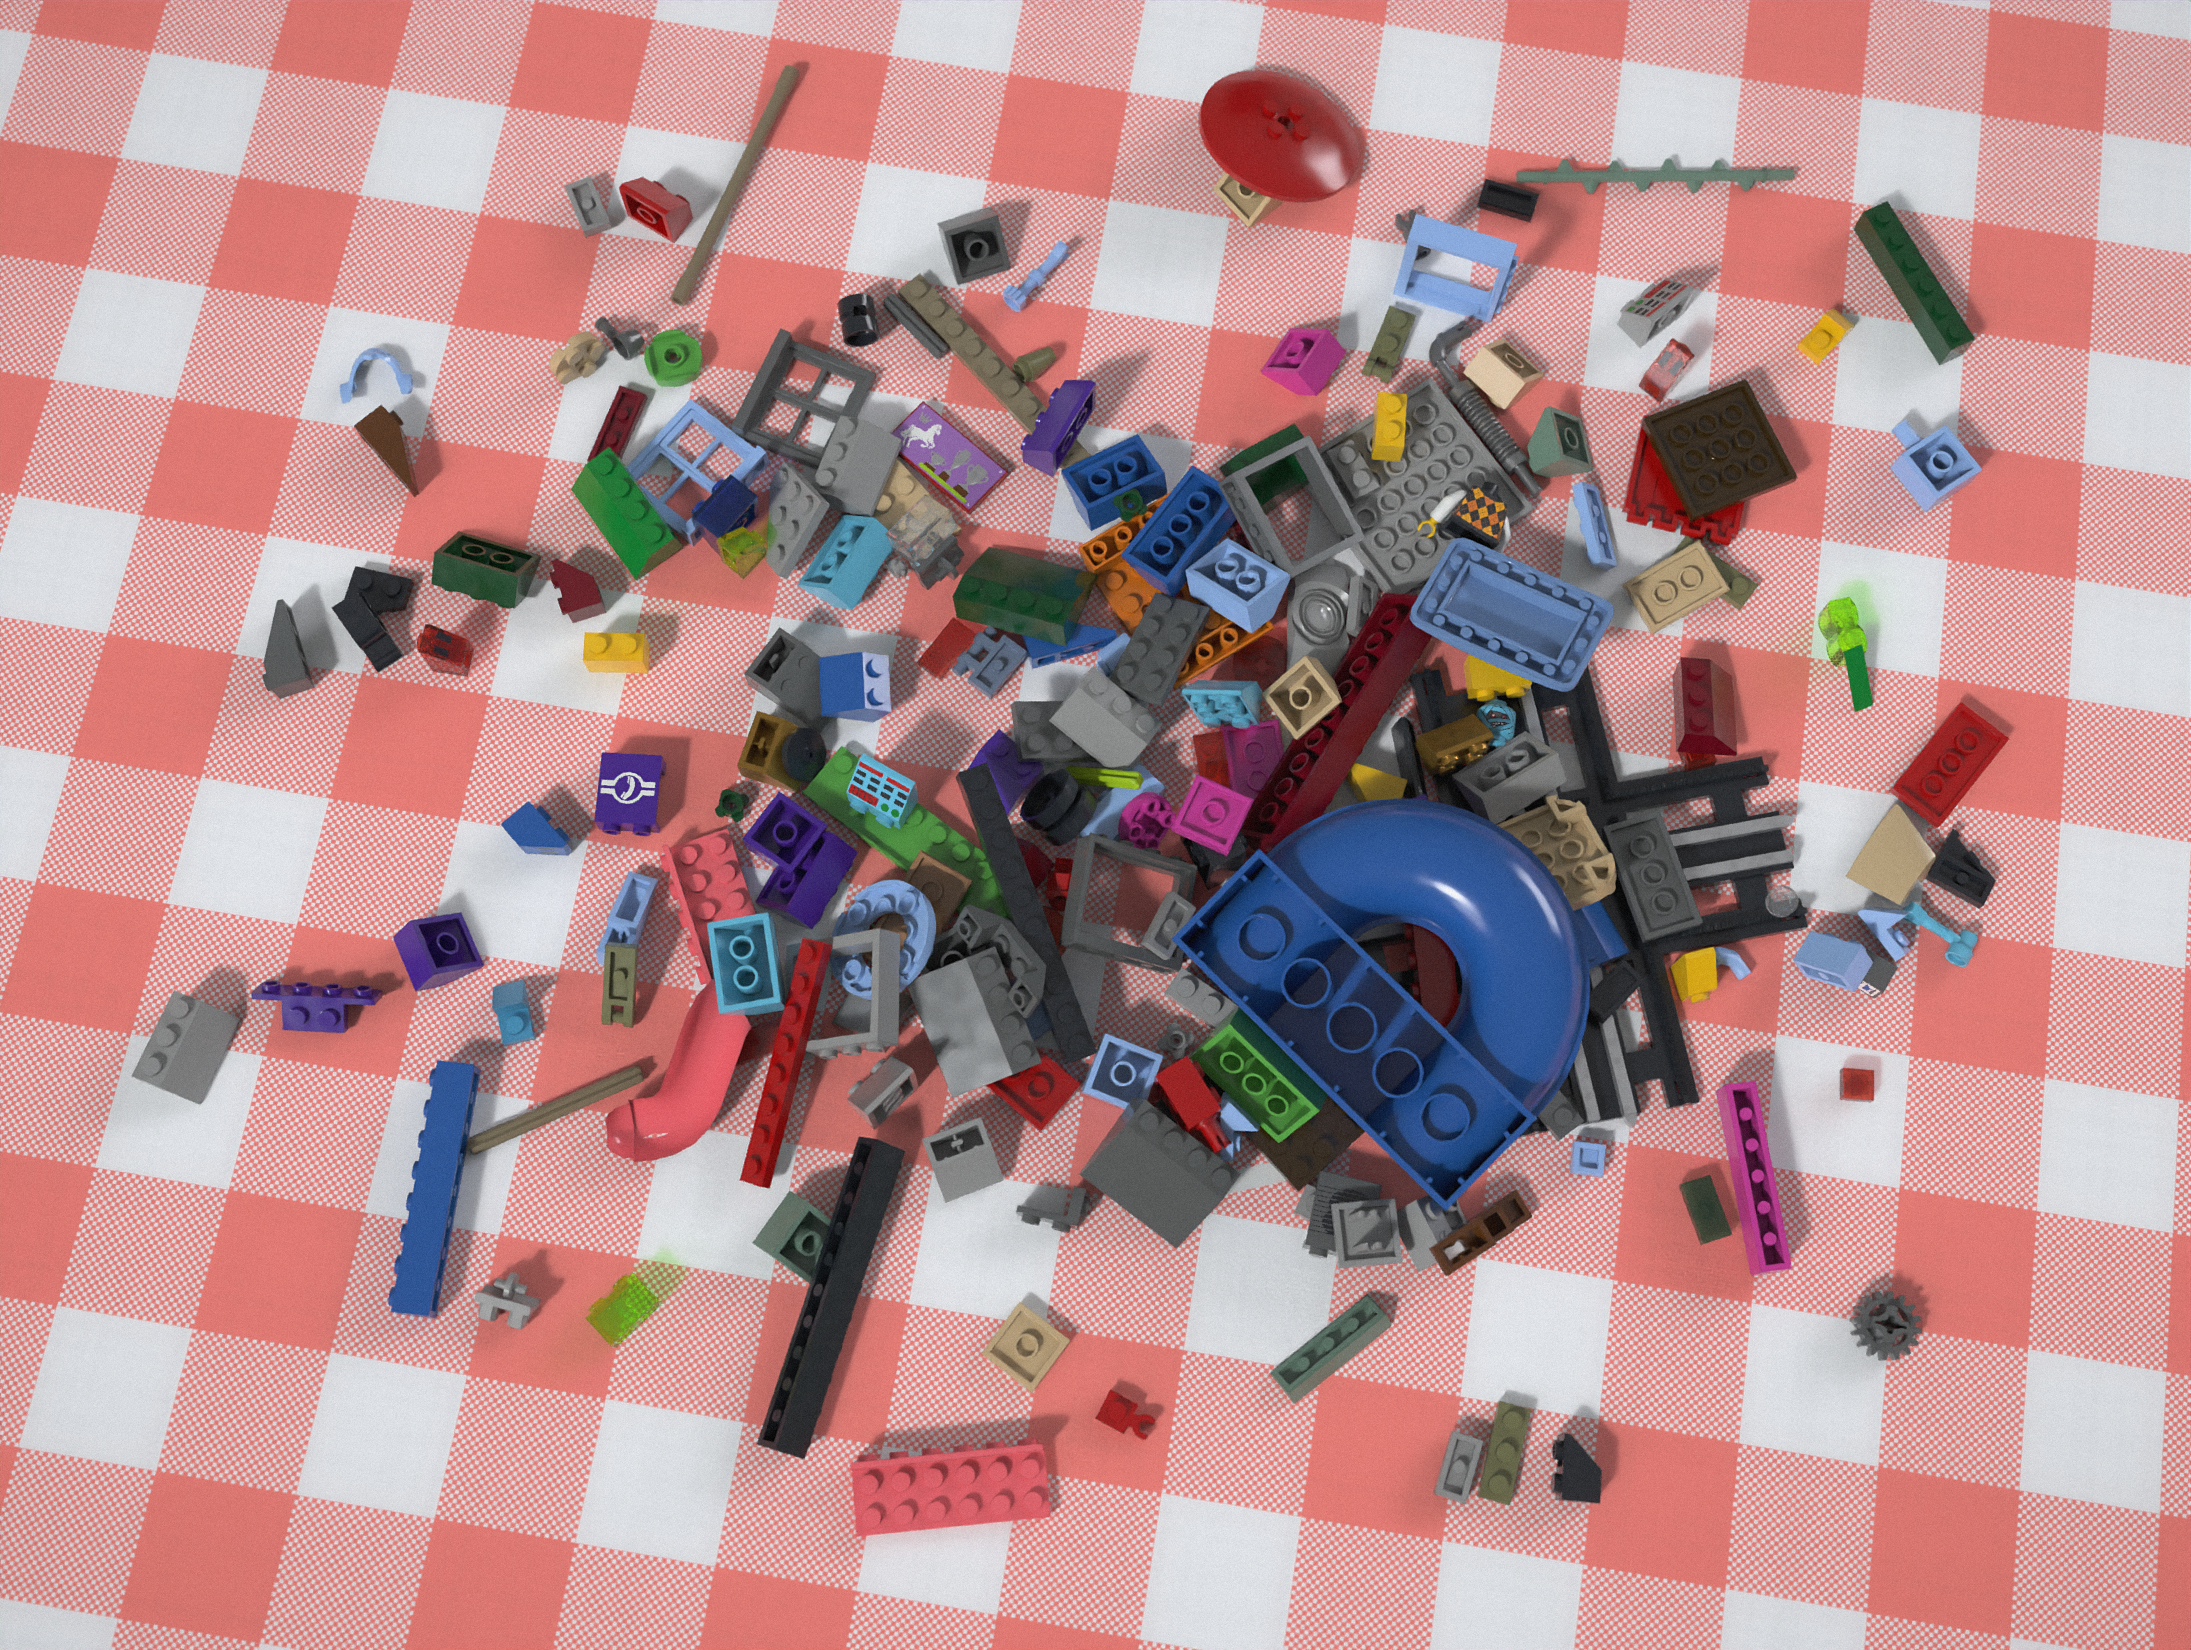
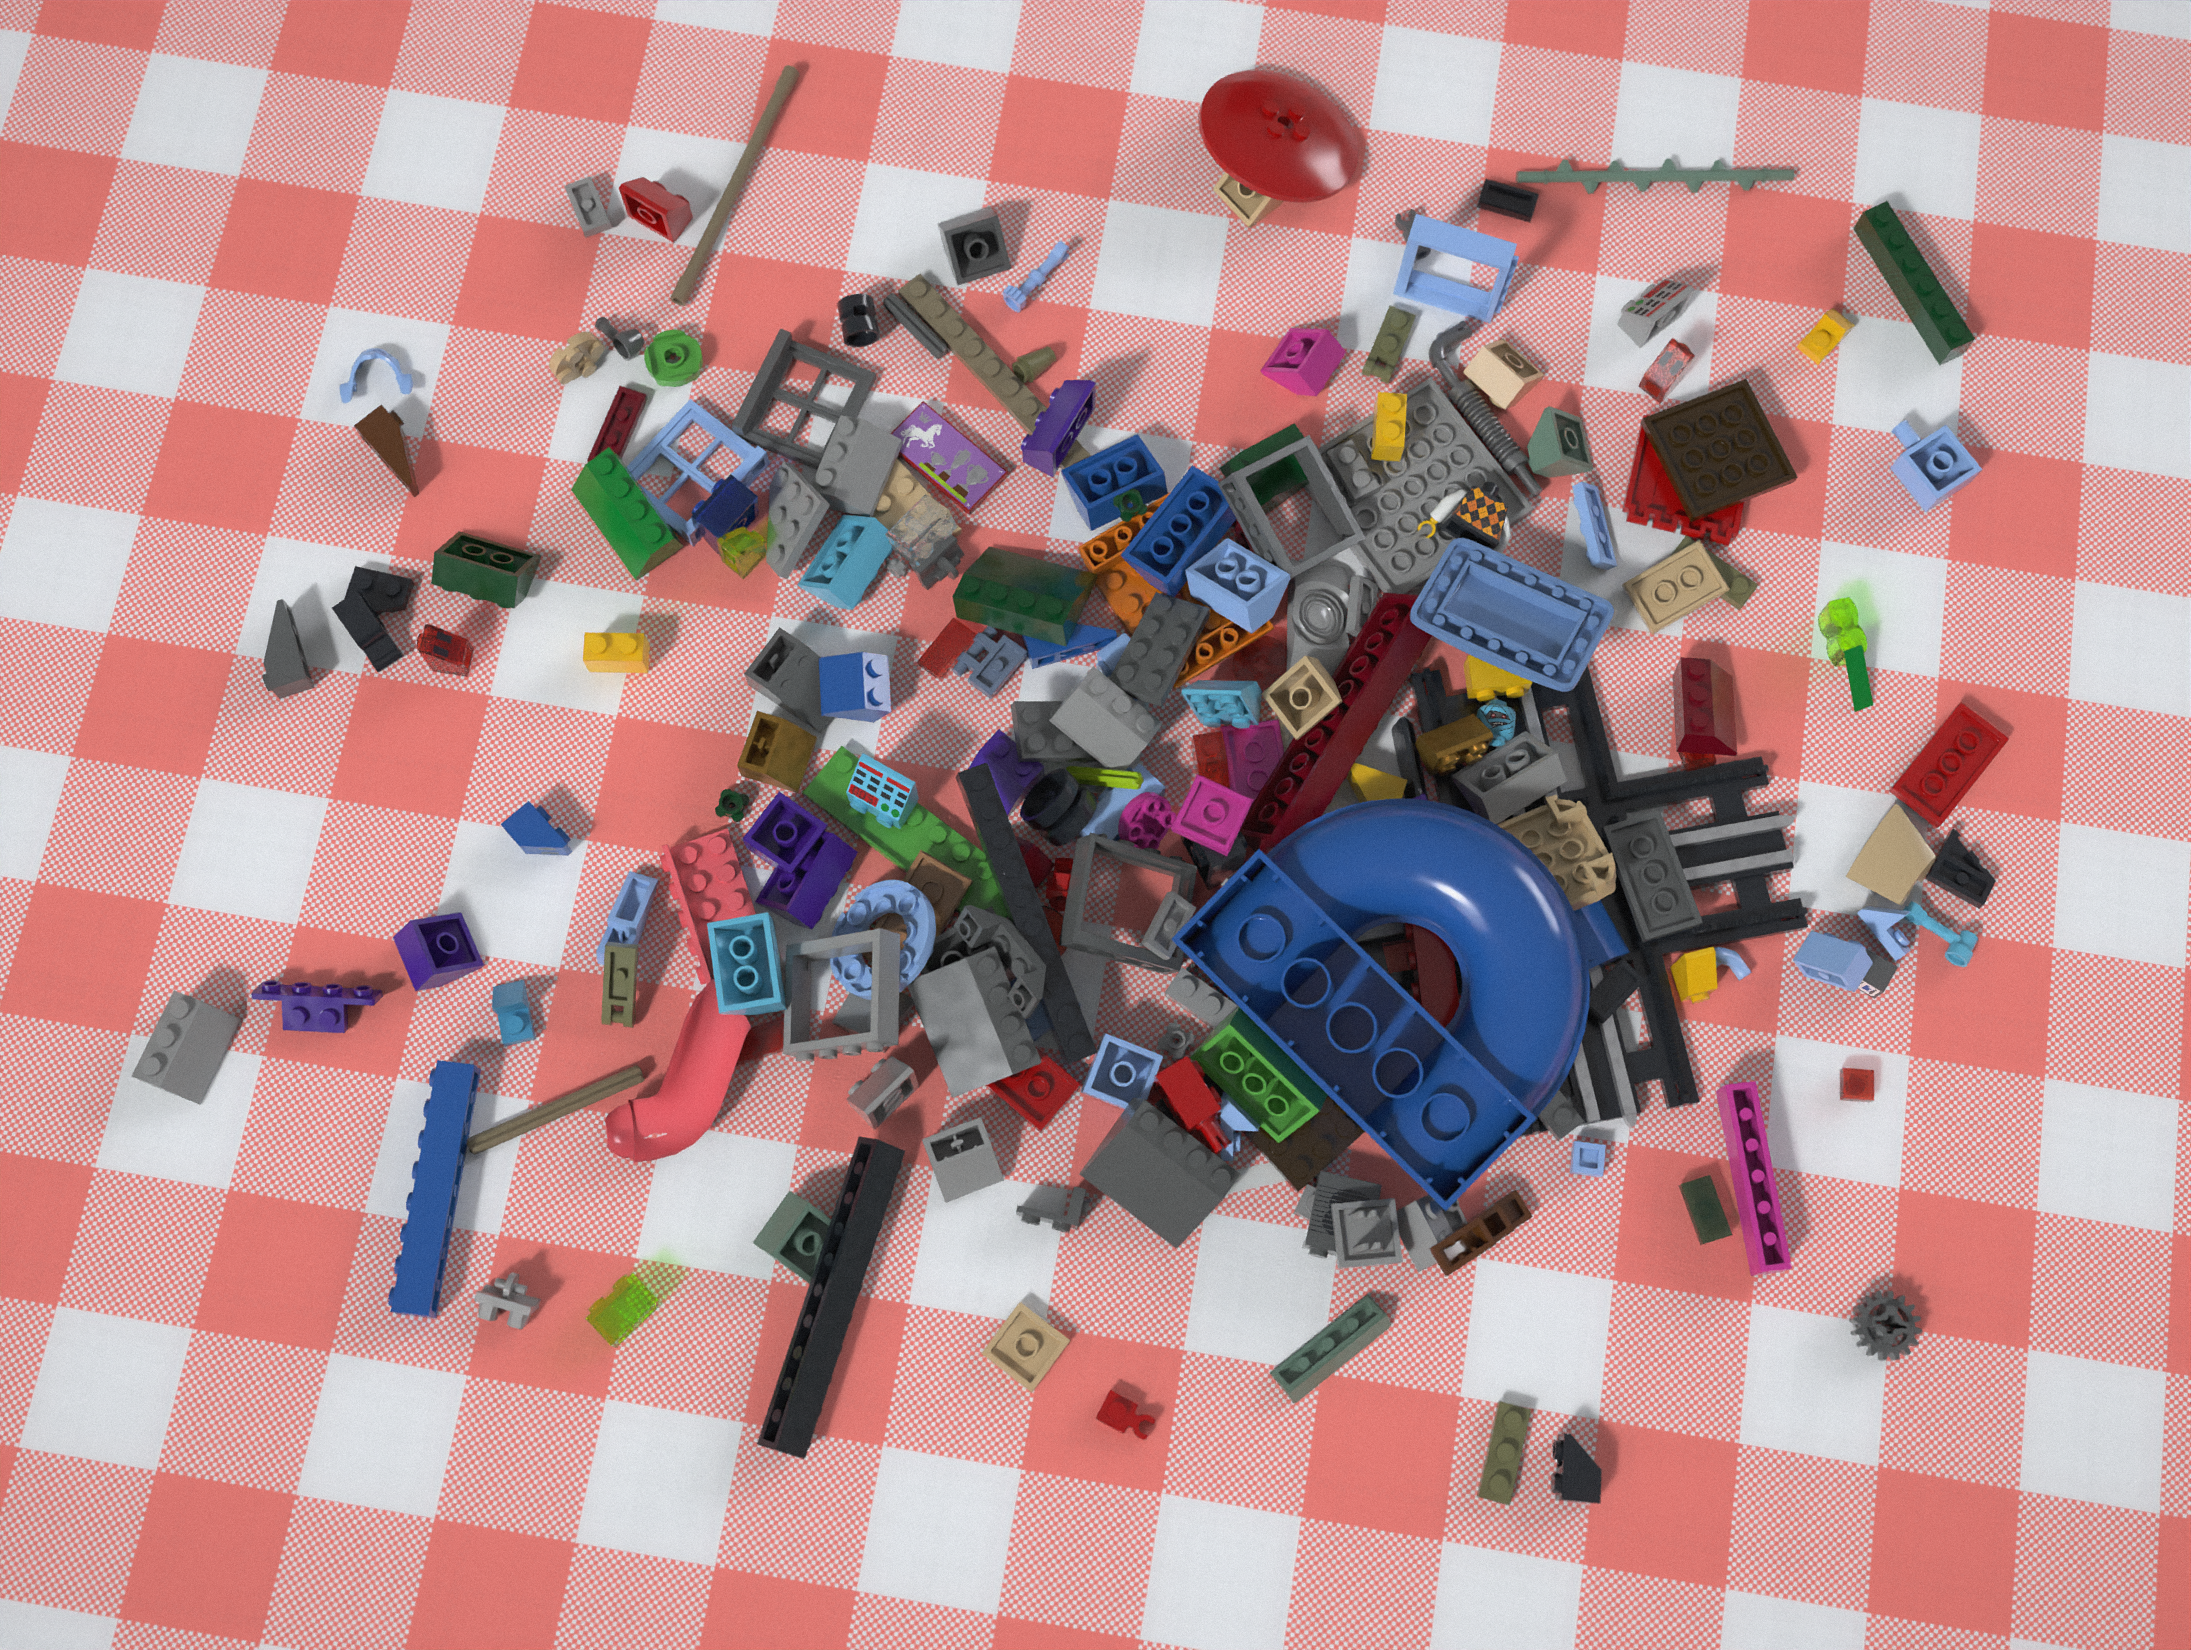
dark red slope [549,559,607,623] -> none
dark purple panel [594,752,666,836] -> none
red plate [740,938,833,1188] -> none
black piece [782,728,826,782] -> none
coral bracket [850,1438,1050,1537] -> none
light grey plate [1433,1431,1483,1504] -> none
clear tile [1765,885,1798,917] -> none

